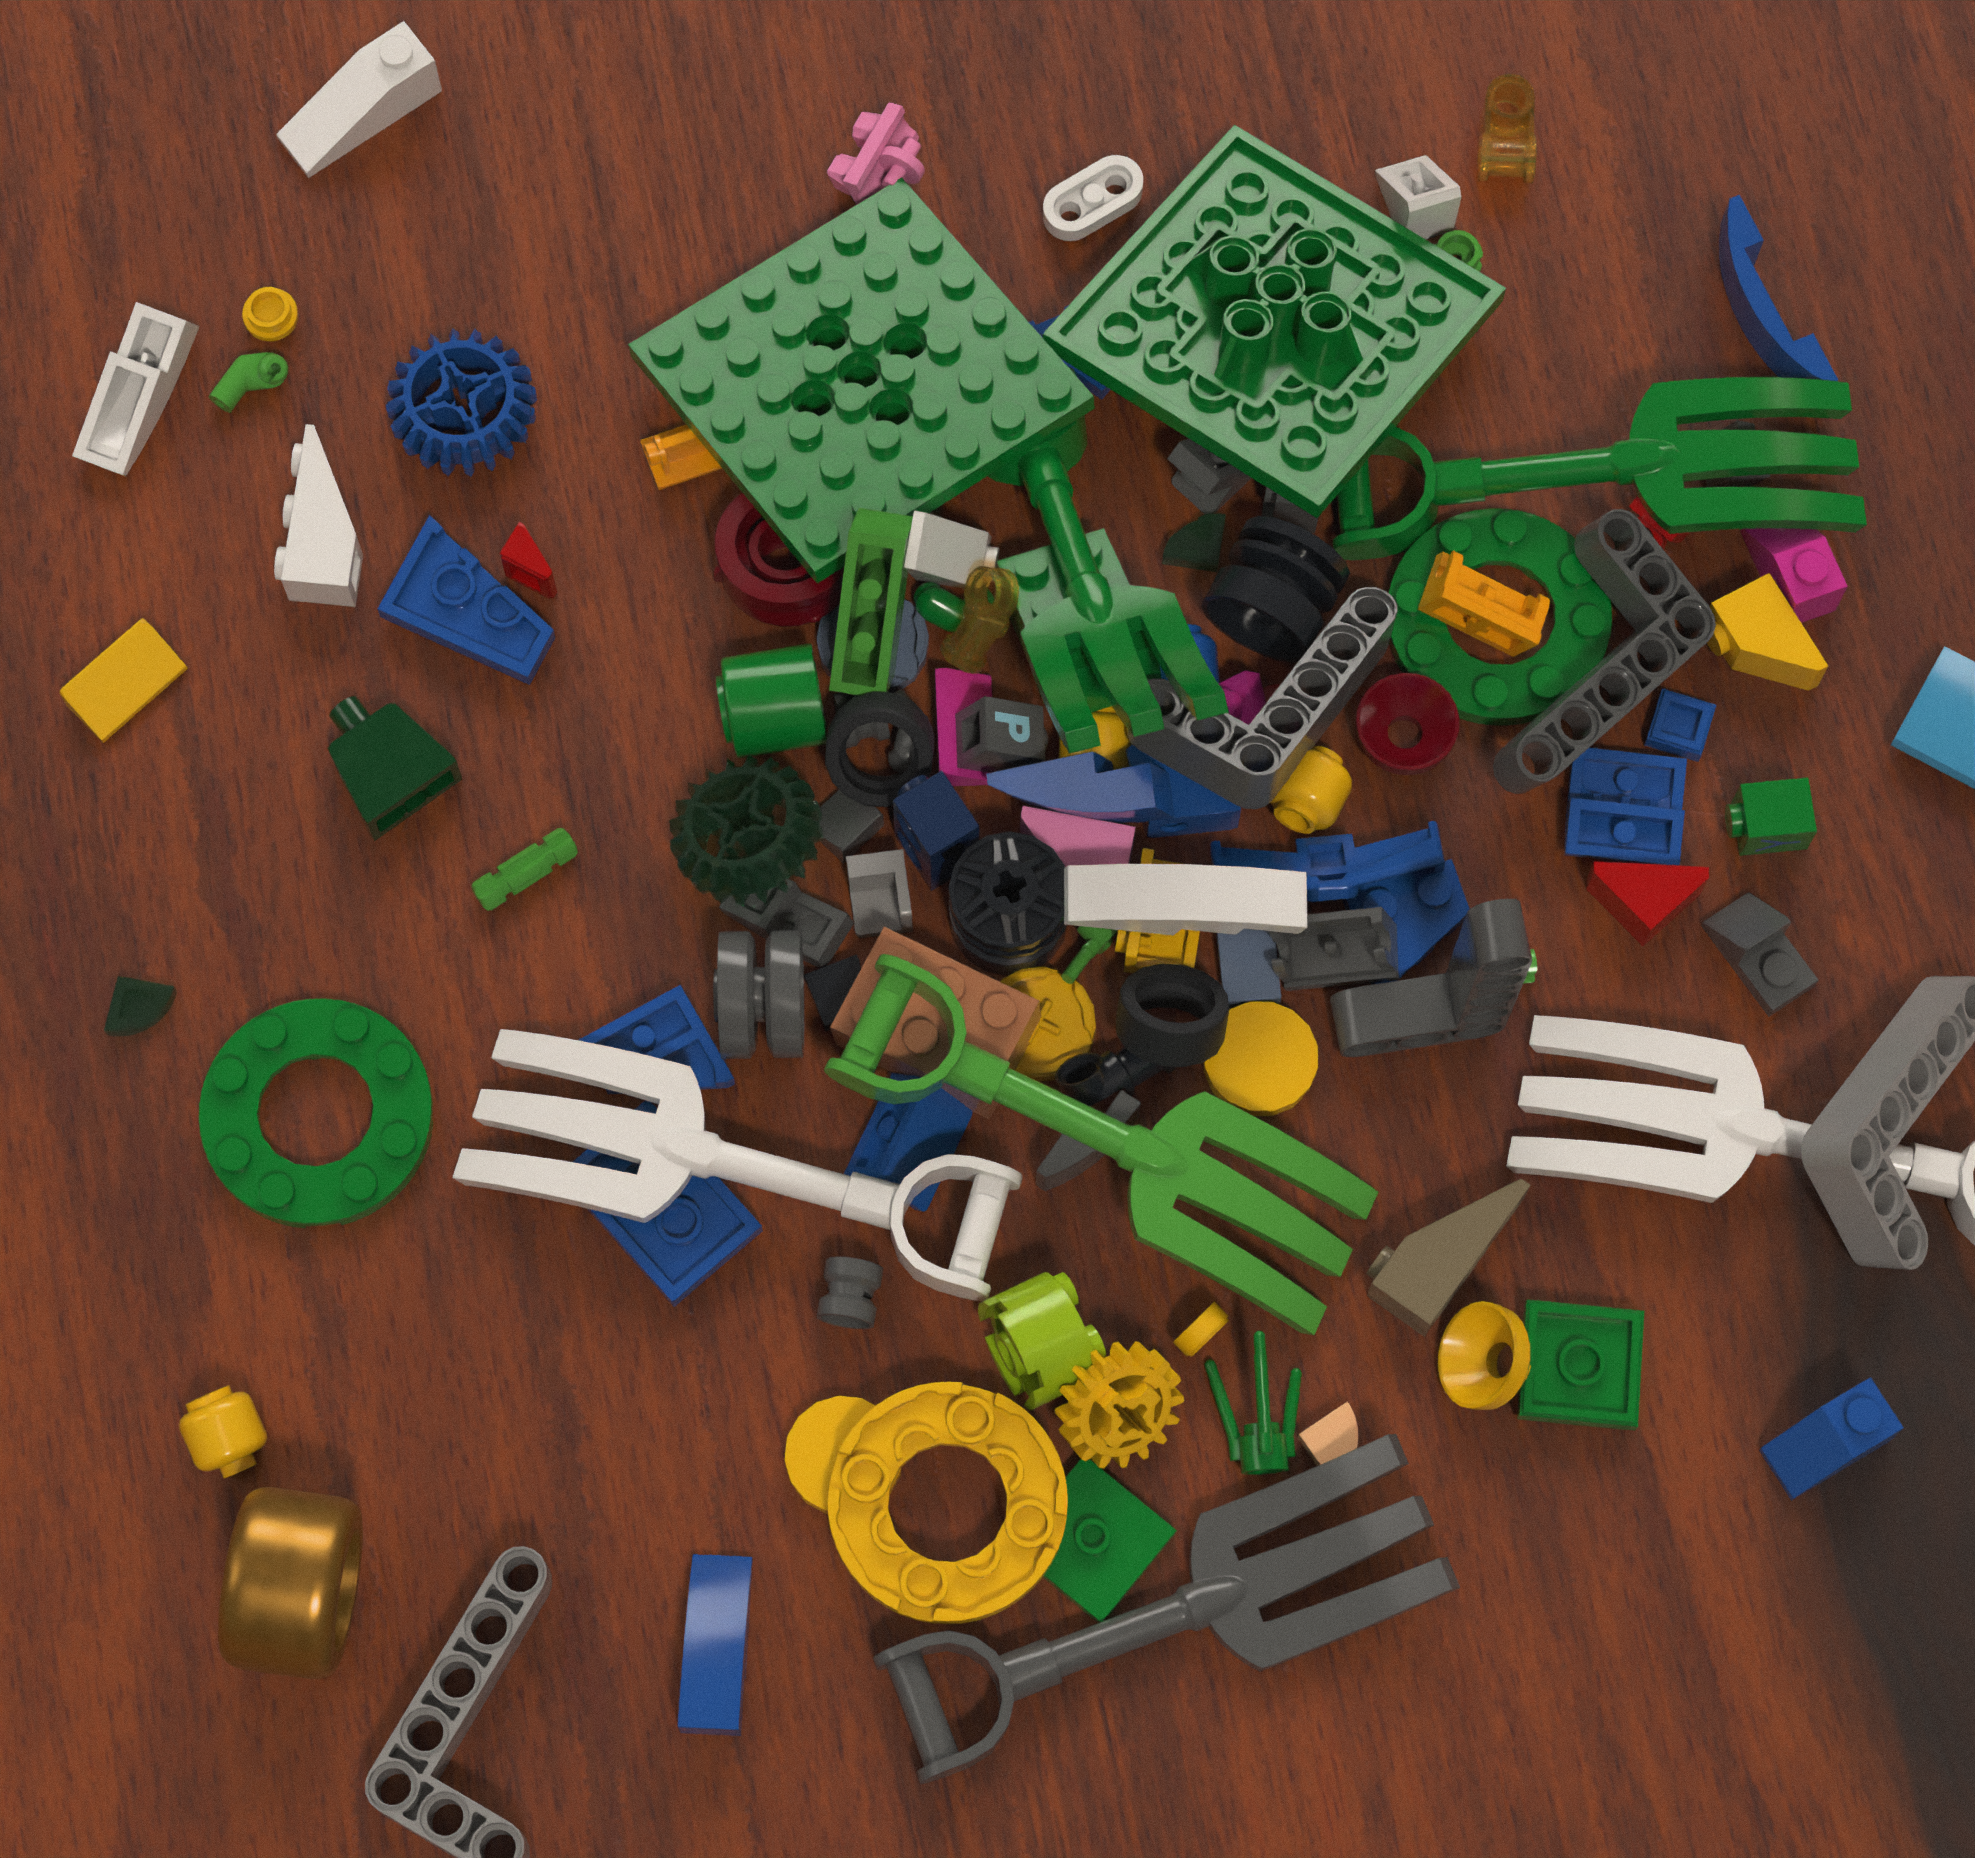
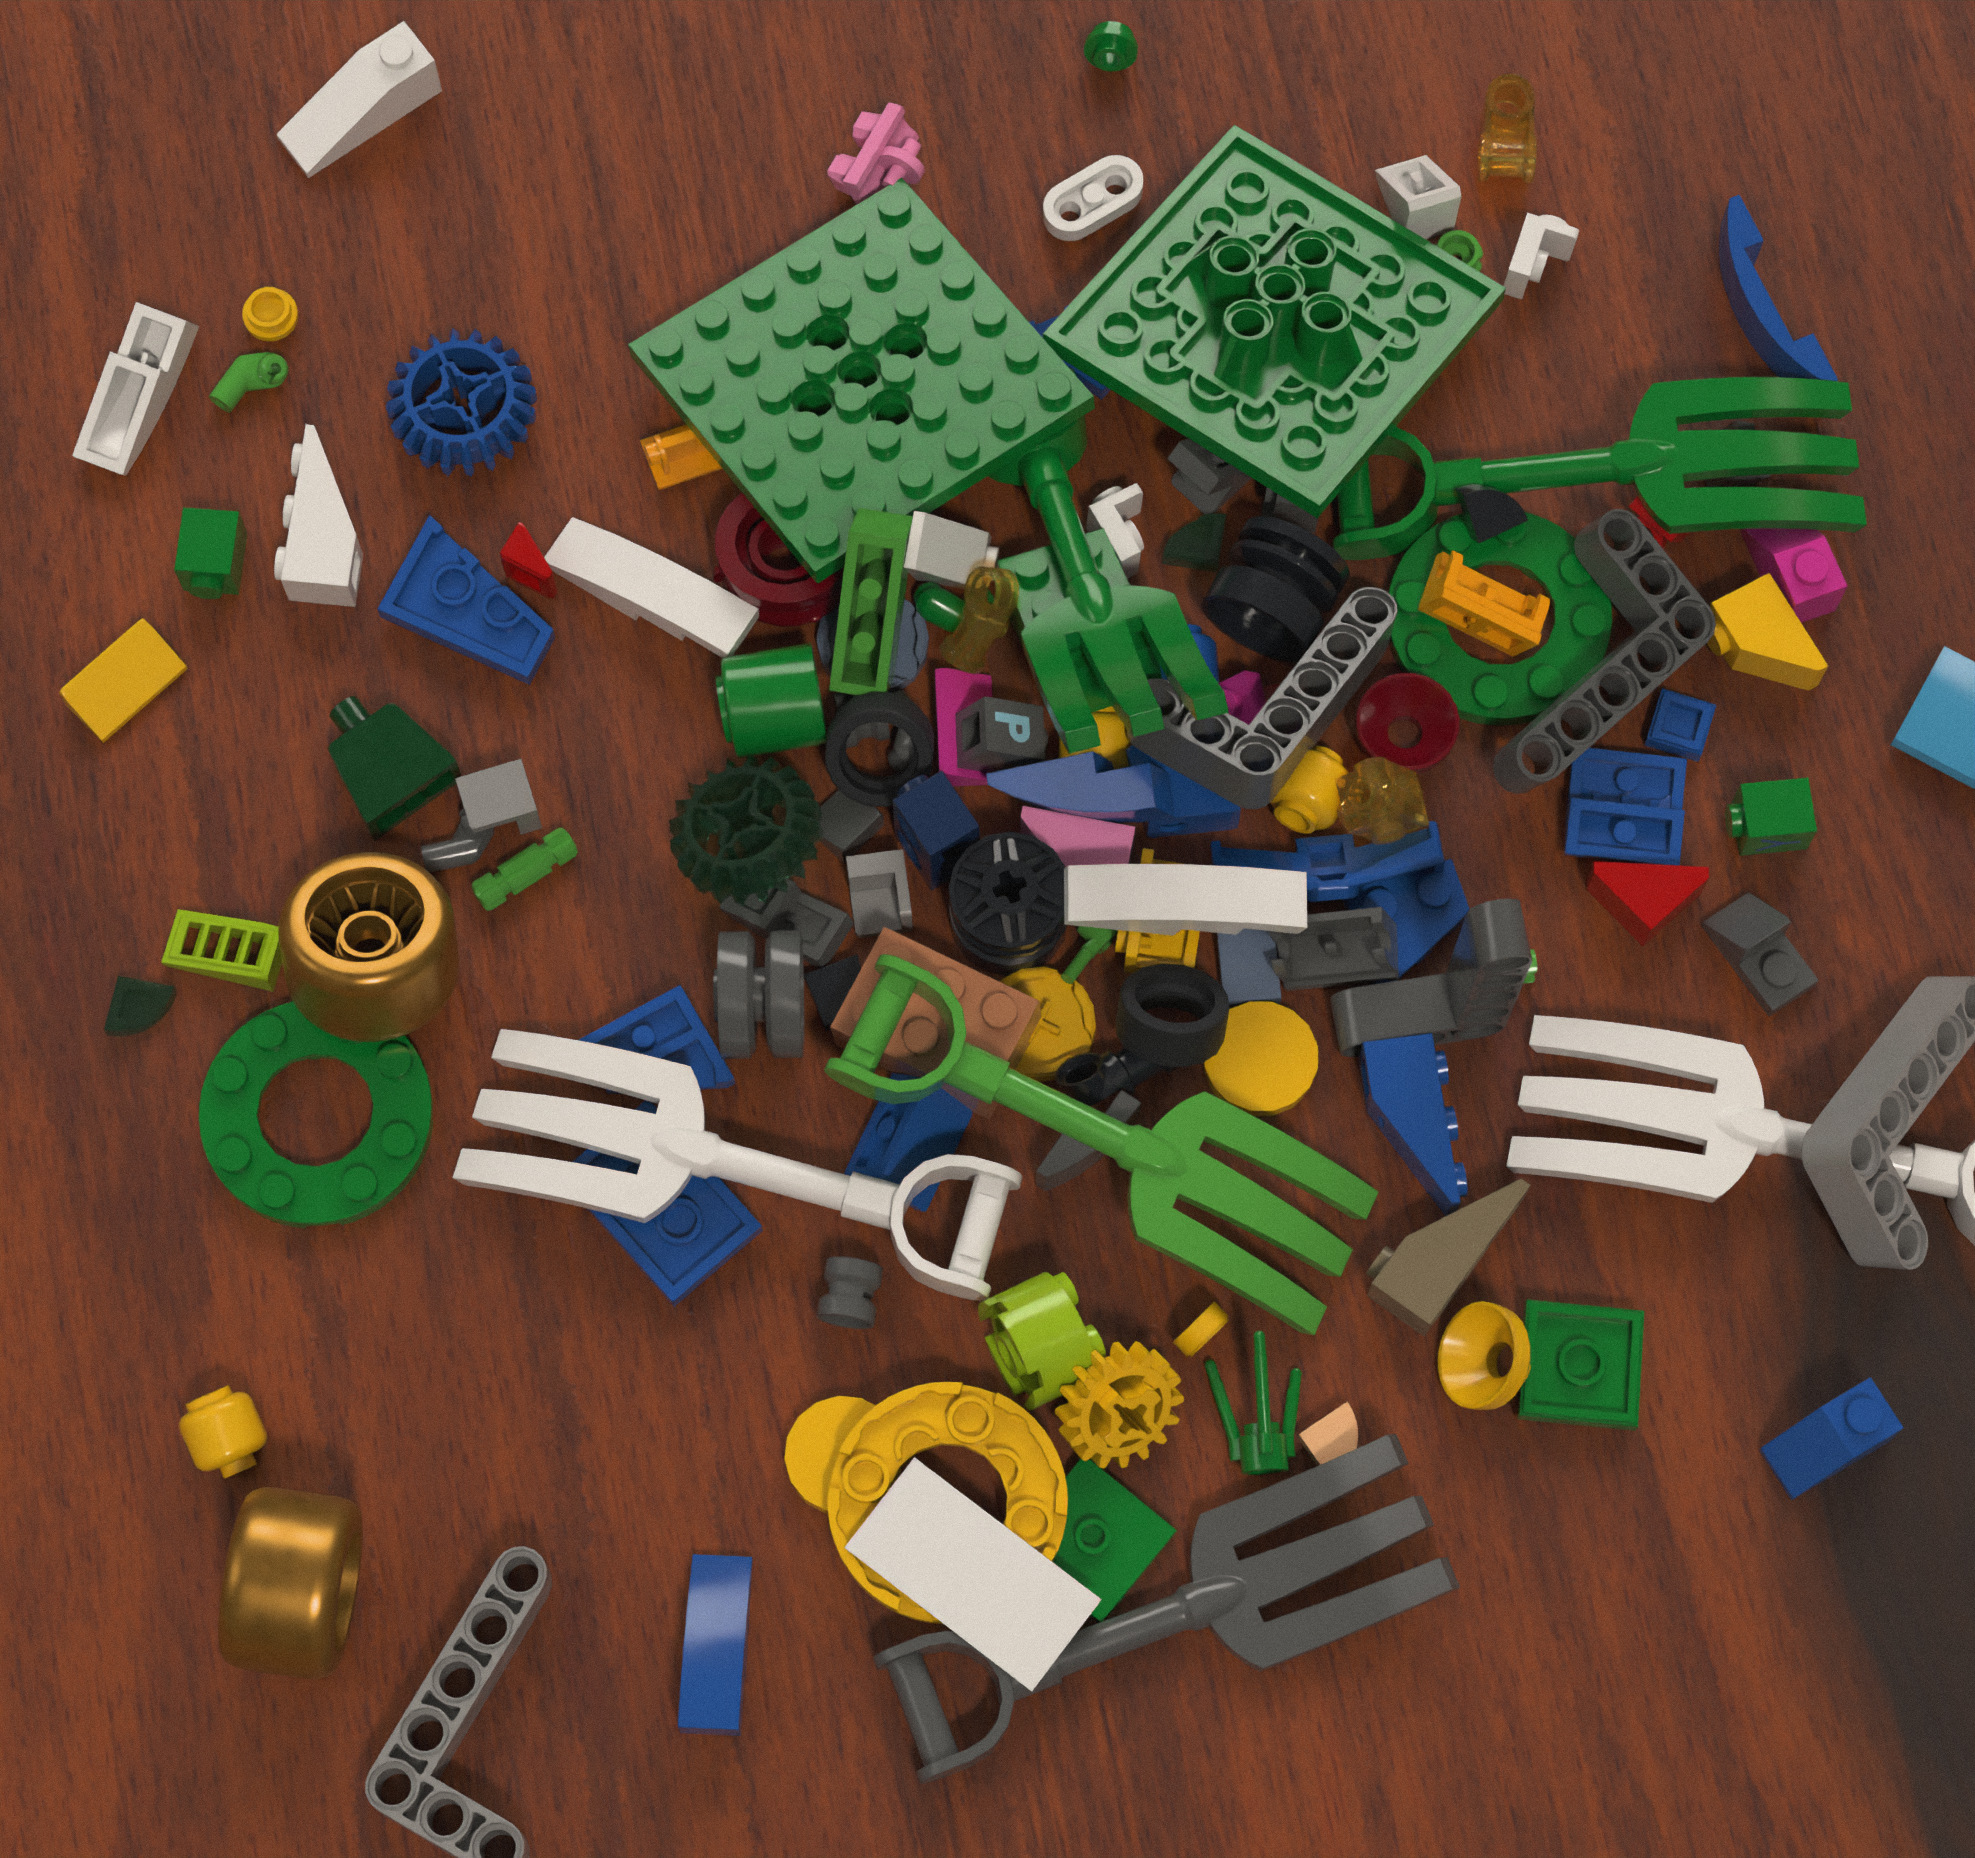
none -> lime slope [161,909,282,992]
none -> green brick [174,507,247,599]
none -> pearl gold wheel [278,852,459,1042]
none -> dark grey arm [421,808,495,873]
none -> light grey panel [455,759,542,835]
none -> white slope [544,517,759,658]
none -> white sticker [844,1457,1102,1691]
none -> green plate [1084,21,1138,72]
none -> white bracket [1086,483,1144,578]
none -> clear yellow brick [1335,757,1429,844]
none -> blue slope [1358,1033,1468,1216]
none -> black tile [1456,484,1528,543]
none -> white bracket [1503,213,1579,299]

